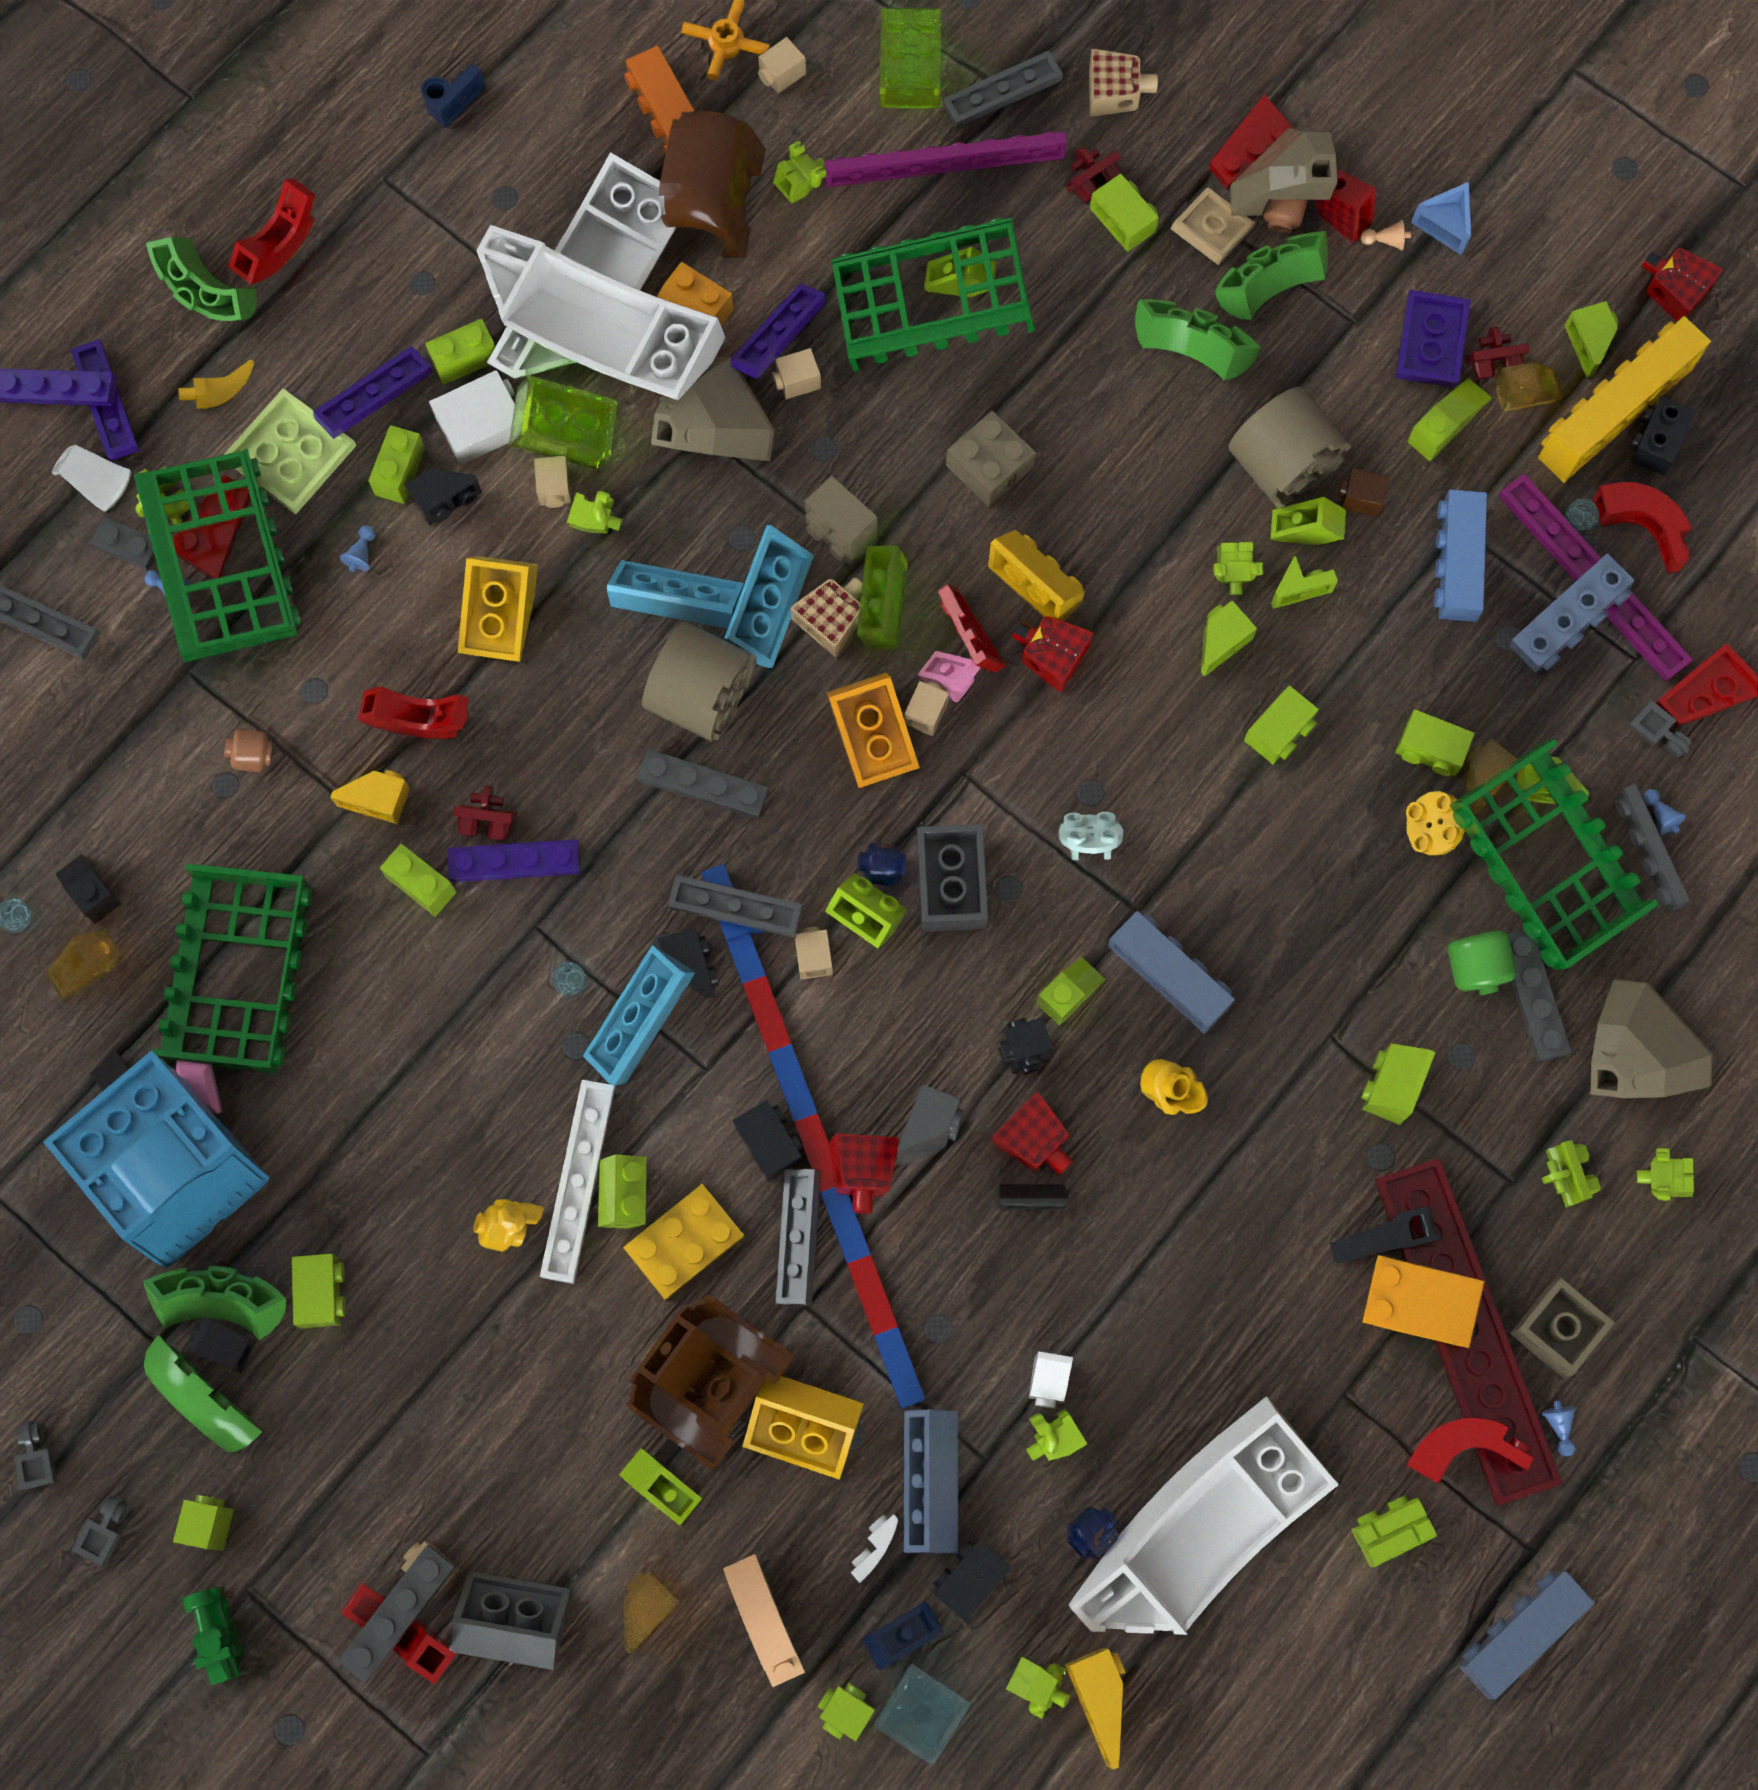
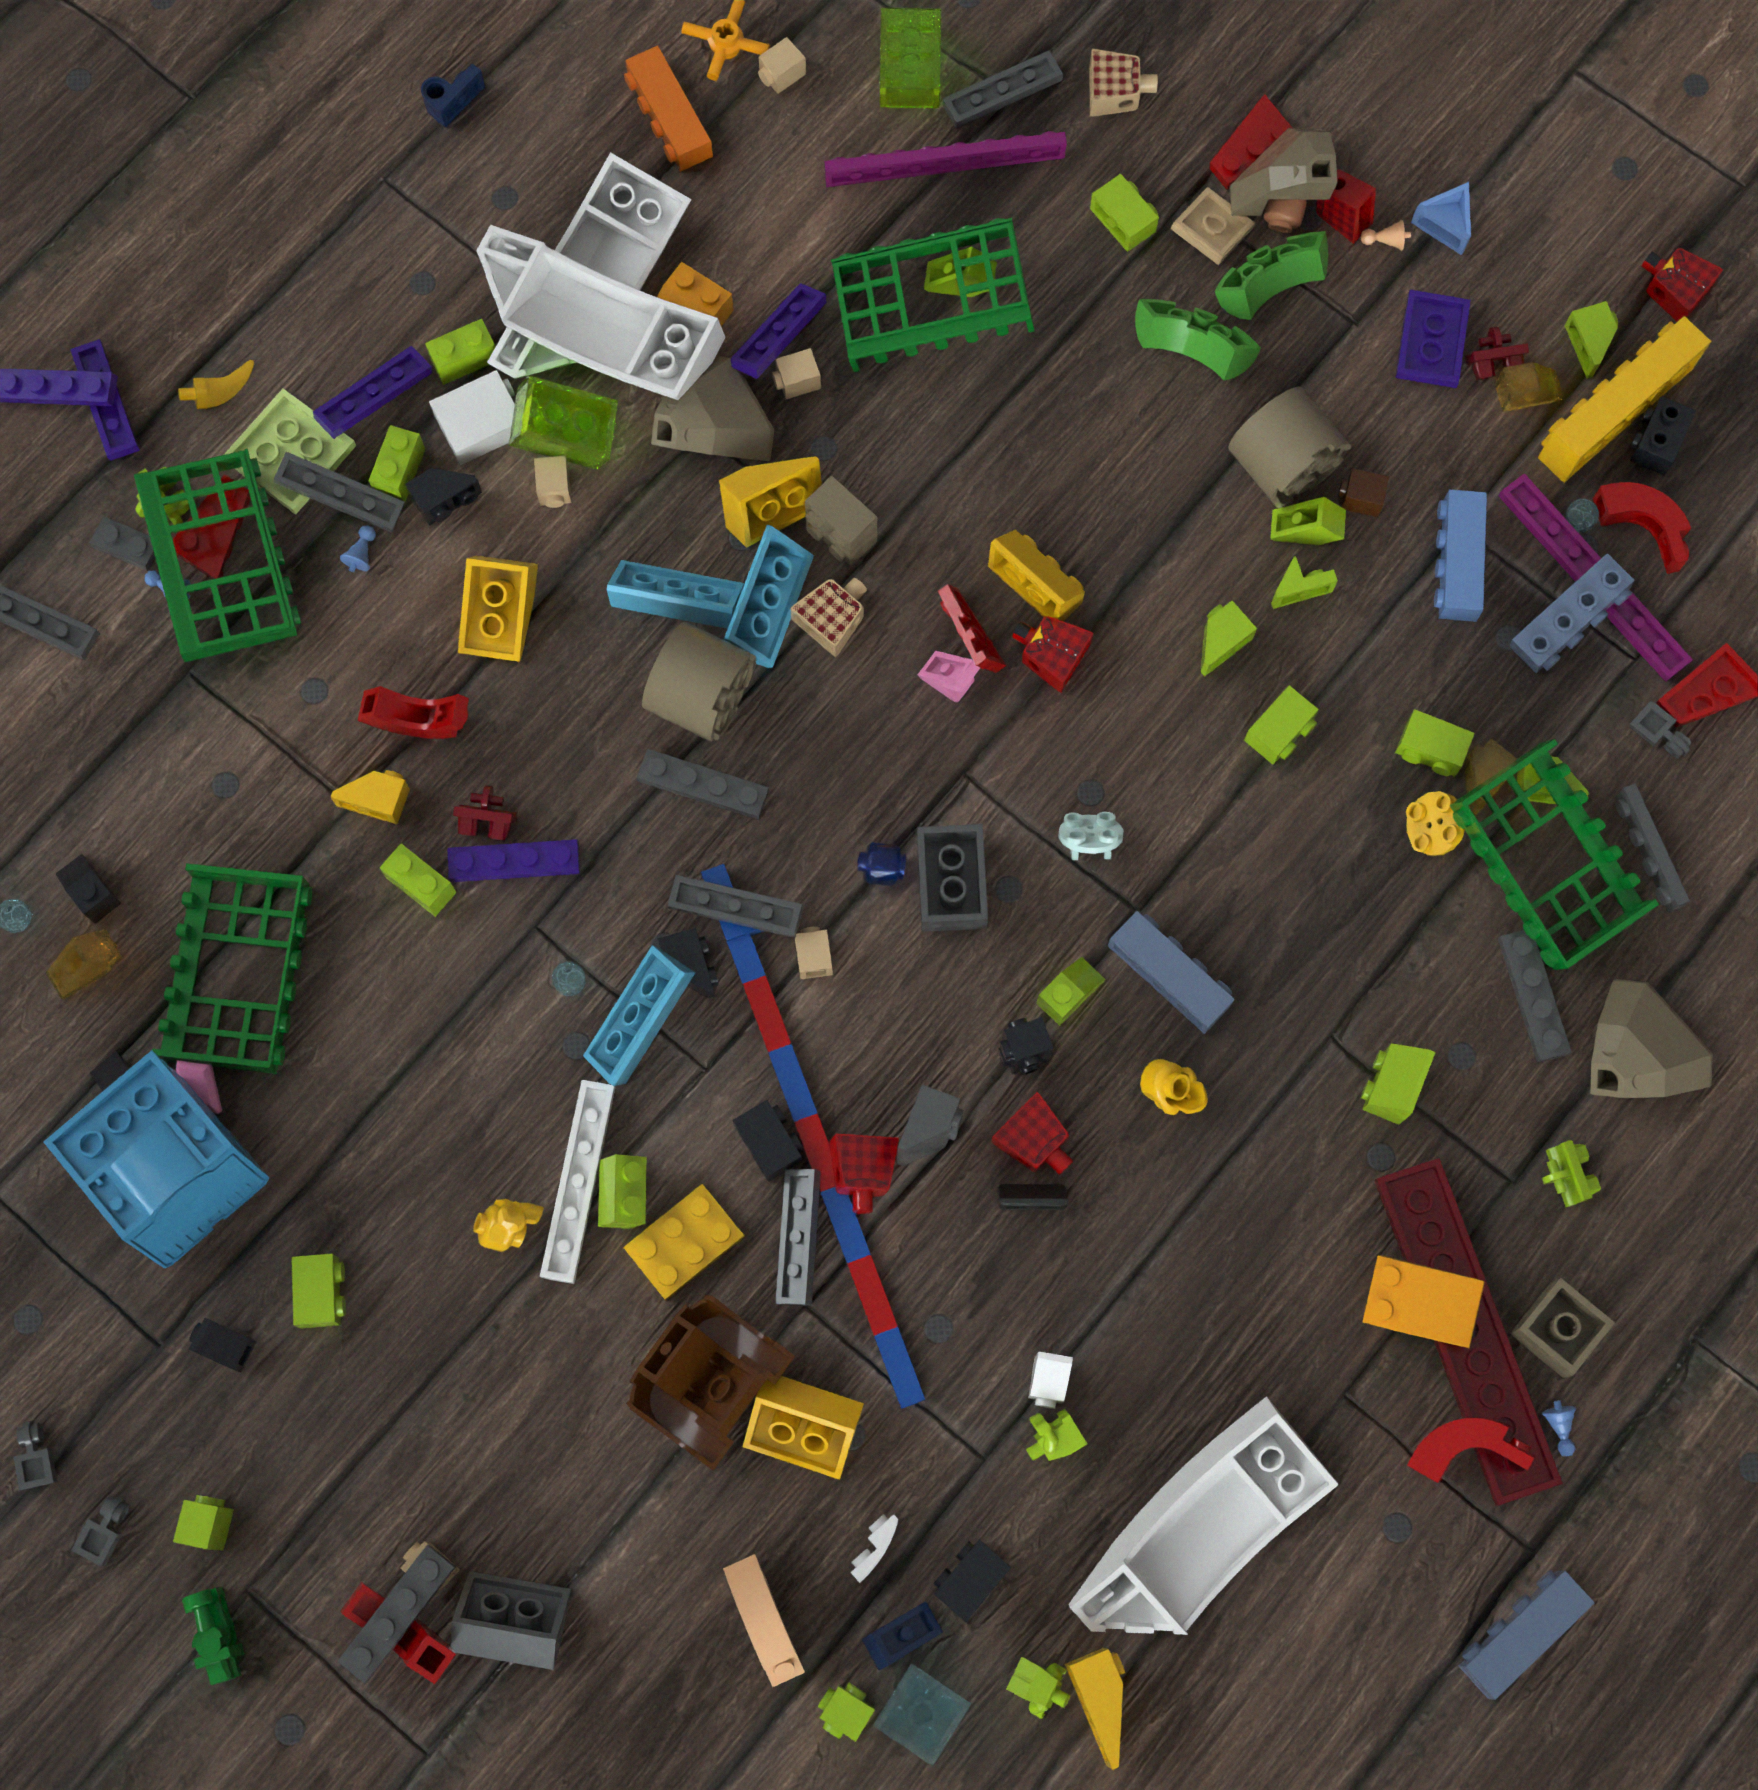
white piece [52,445,131,512] -> none
bright green brick [143,1266,286,1340] -> none
bright green brick [144,1335,262,1452] -> none
bright green brick [146,237,257,321] -> none
nougat head [224,729,273,773] -> none
red arch [228,178,316,285] -> none
lime piece [567,491,623,533] -> none
lime slope [619,1448,702,1526] -> none
clear yellow slope [624,1571,681,1654] -> none
reddish brown piece [658,111,766,258] -> none
lime piece [773,141,827,204] -> none
lime brick [825,873,908,948] -> none
light orange slope [826,672,920,788] -> none
clear neon green brick [857,545,908,649] -> none
tan brick [904,681,949,736] -> none
sand blue brick [904,1409,958,1553] -> none
dark tan brick [946,411,1036,507] -> none
dark red hips [1065,147,1122,203] -> none
clear blue head [1066,1507,1118,1559] -> none
lime piece [1213,542,1263,596] -> none
black piece [1330,1206,1442,1263] -> none
lime brick [1352,1495,1437,1567] -> none
lime slope [1407,378,1492,462] -> none
bright green head [1447,930,1517,995] -> none
lime piece [1637,1148,1694,1201] -> none
medium blue piece [1643,789,1686,835] -> none
none -> dark grey plate [274,451,405,533]
none -> yellow slope [719,456,822,548]

